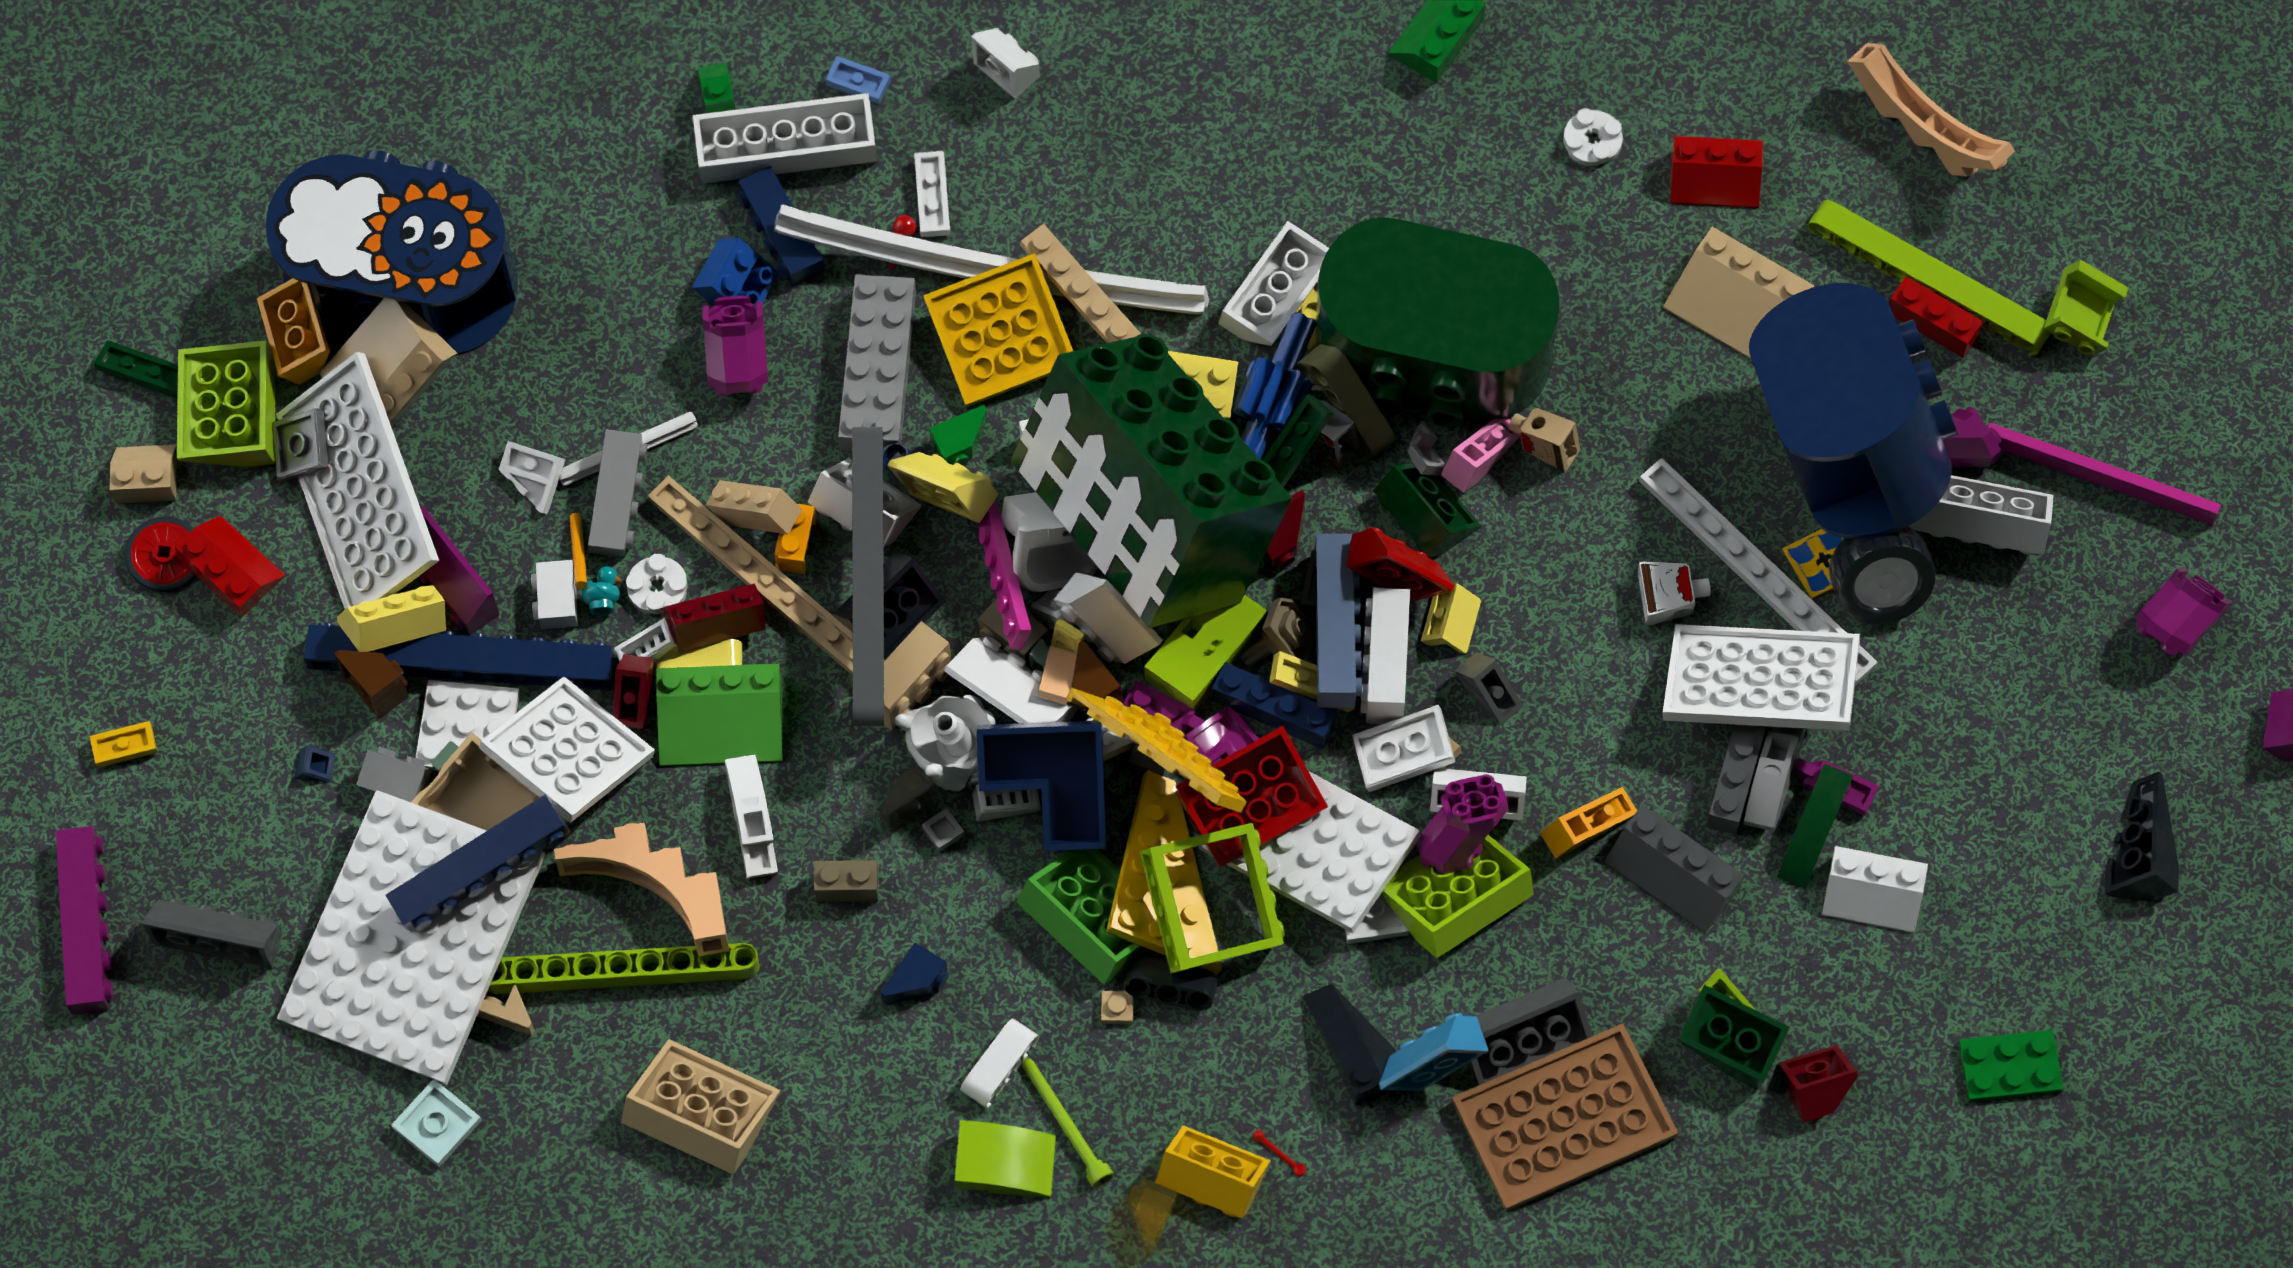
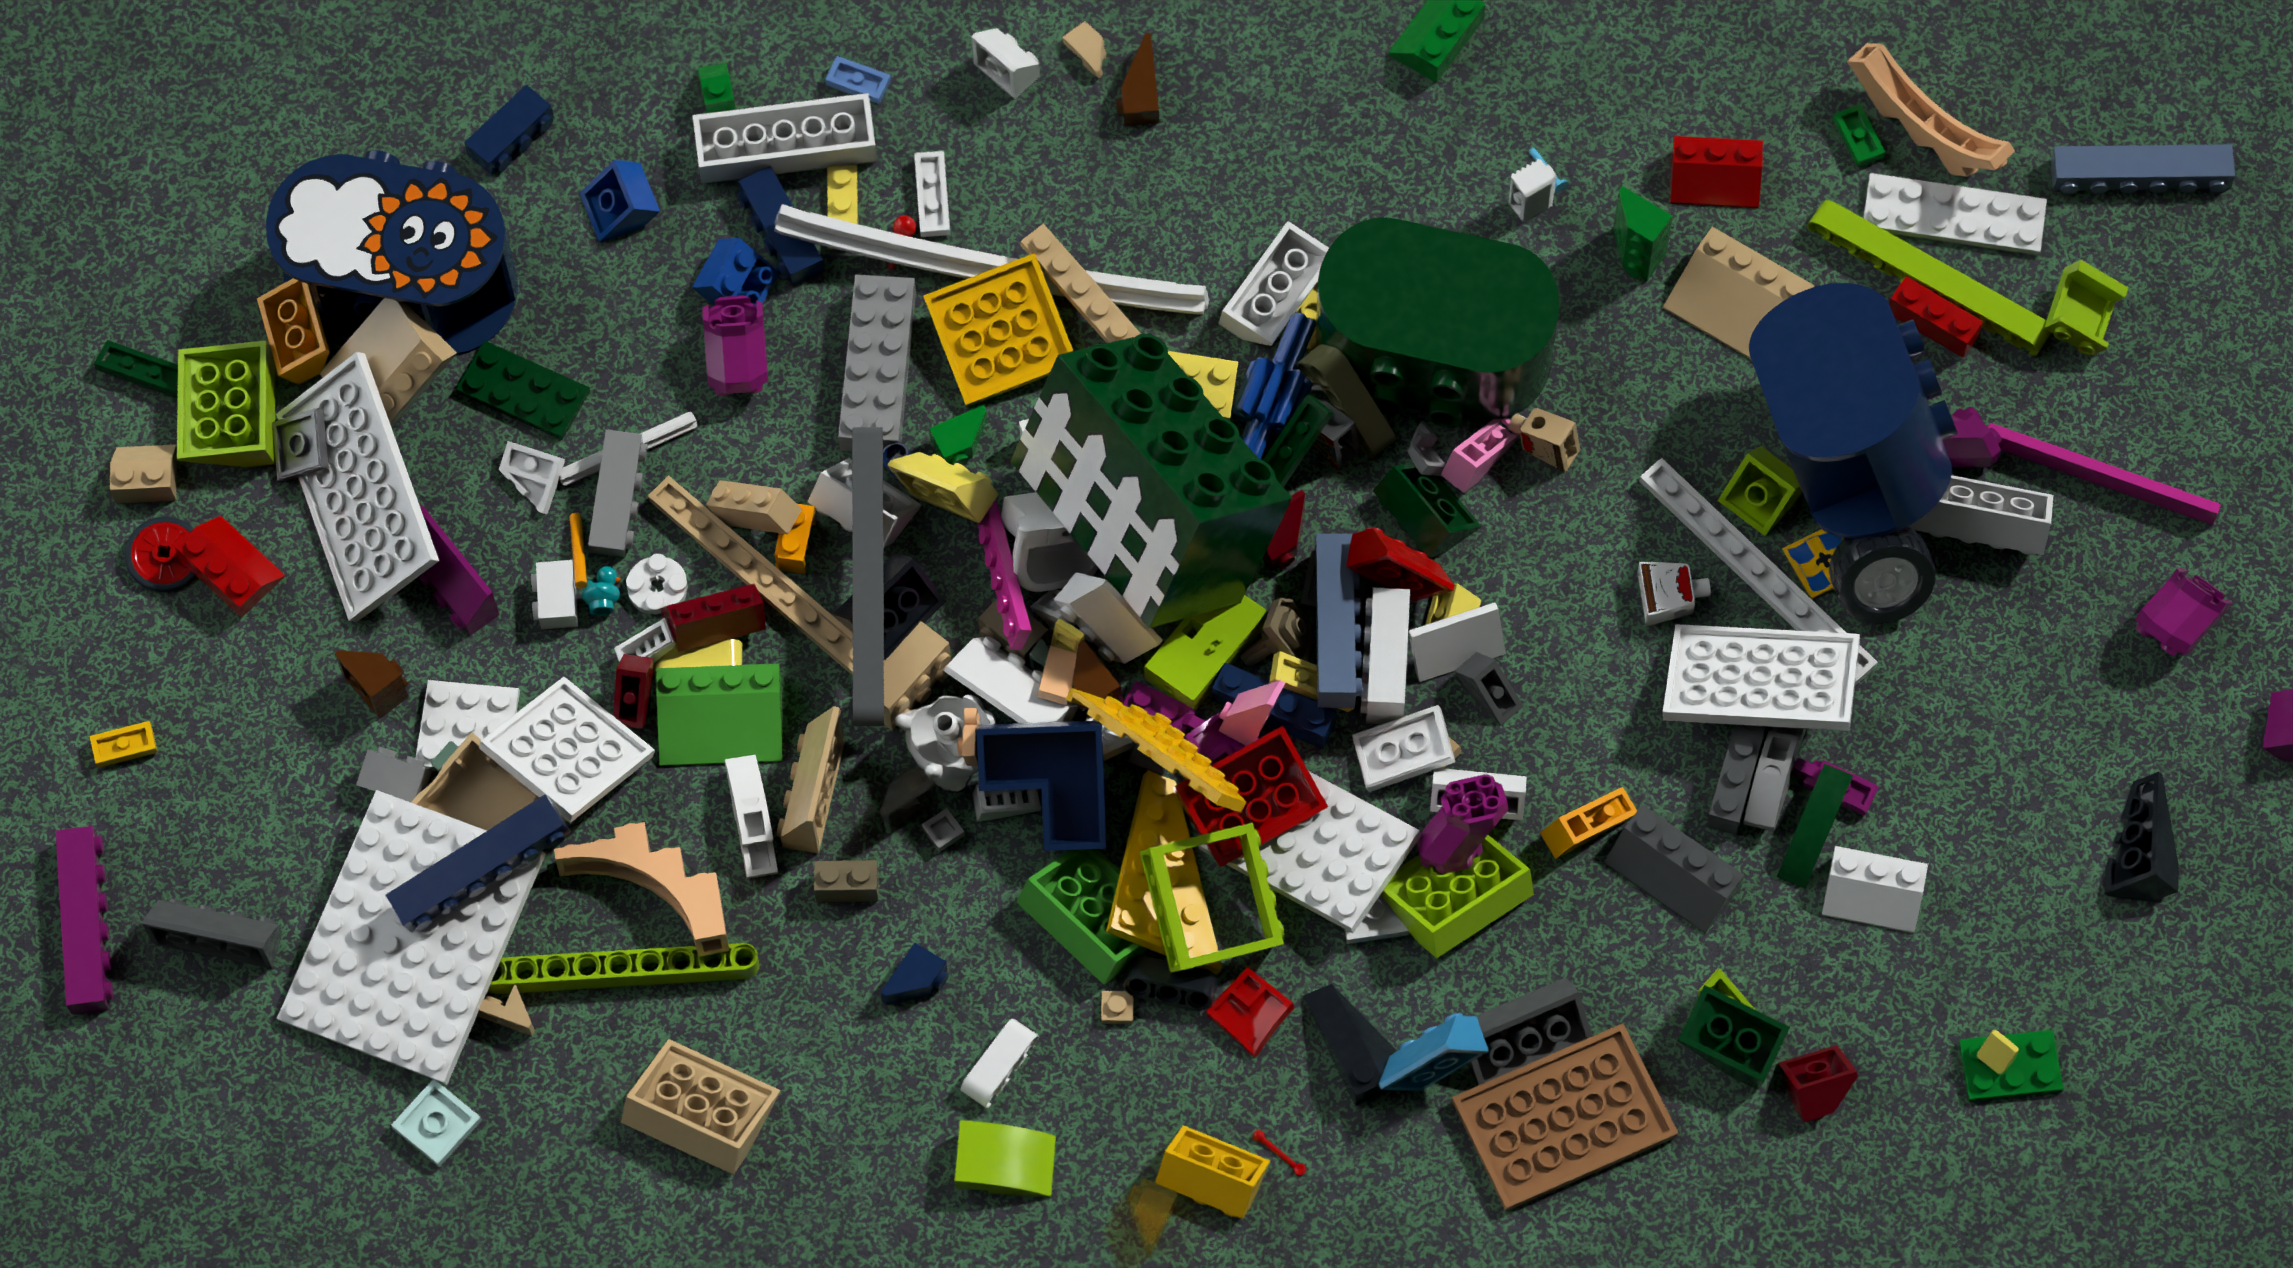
dark blue slope [295,745,336,782] -> none
dark blue brick [304,622,615,691] -> none
light yellow slope [337,585,446,652] -> none
lime piece [1022,1058,1114,1188] -> none
white plate [1563,109,1623,167] -> none
none -> dark green plate [456,340,590,440]
none -> dark blue brick [464,84,554,176]
none -> blue slope [579,160,660,242]
none -> tan slope [777,706,845,854]
none -> light yellow plate [827,165,858,249]
none -> light nougat plate [957,708,980,766]
none -> tan slope [1062,21,1106,79]
none -> reddish brown slope [1116,33,1159,126]
none -> red plate [1205,967,1295,1058]
none -> bright pink slope [1219,680,1285,746]
none -> white tile [1409,602,1506,682]
none -> white brick [1509,159,1557,222]
none -> medium azure pin [1529,148,1569,194]
none -> green slope [1613,186,1673,281]
none -> lime slope [1717,446,1802,536]
none -> green plate [1833,104,1885,167]
none -> white plate [1864,173,2047,255]
none -> light yellow slope [1977,1030,2019,1075]
none -> sand blue brick [2051,144,2235,194]

